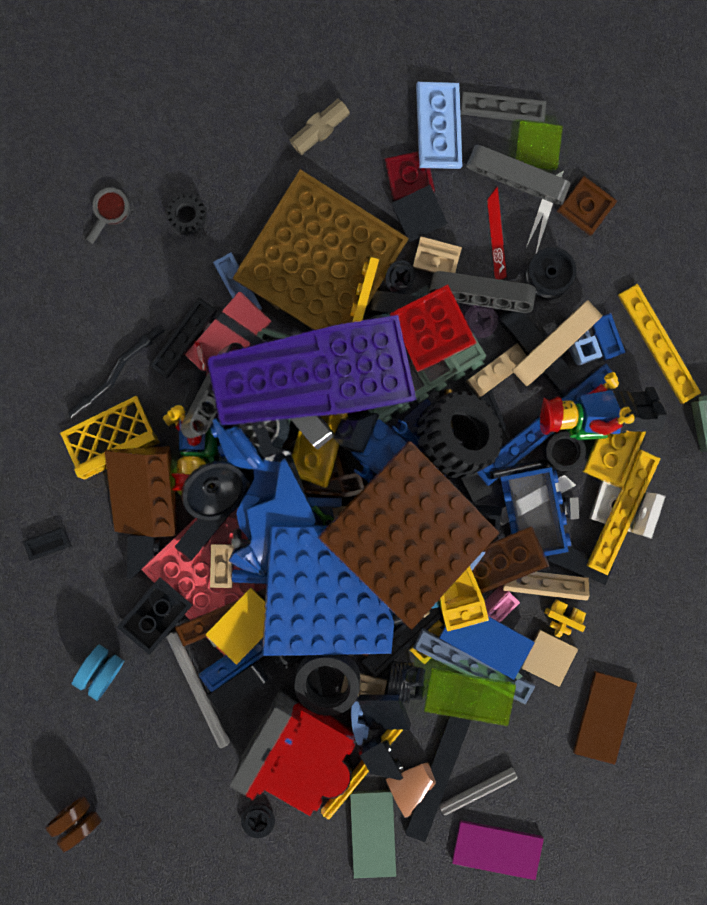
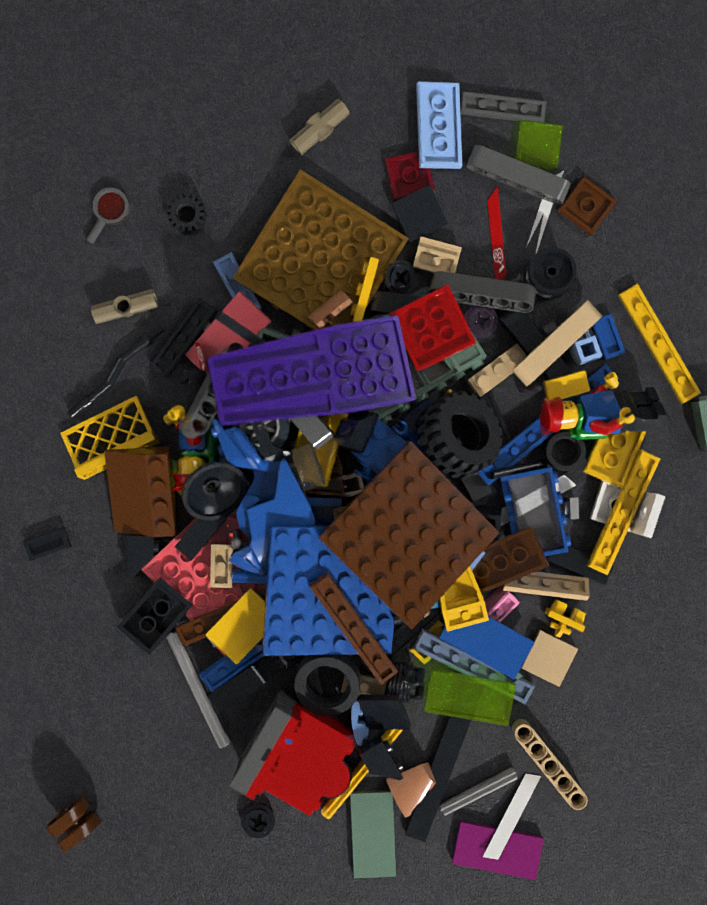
dark azure wheel [72,644,124,701] -> none
hand [312,506,334,526] -> none
reddish brown tile [573,671,637,765] -> none
none -> dark tan piece [91,289,158,324]
none -> clear tile [292,444,326,491]
none -> nougat slope [307,290,353,329]
none -> reddish brown tile [308,572,398,685]
none -> white sticker [483,774,541,860]
none -> tan beam [512,719,588,810]
none -> yellow tile [543,370,590,400]

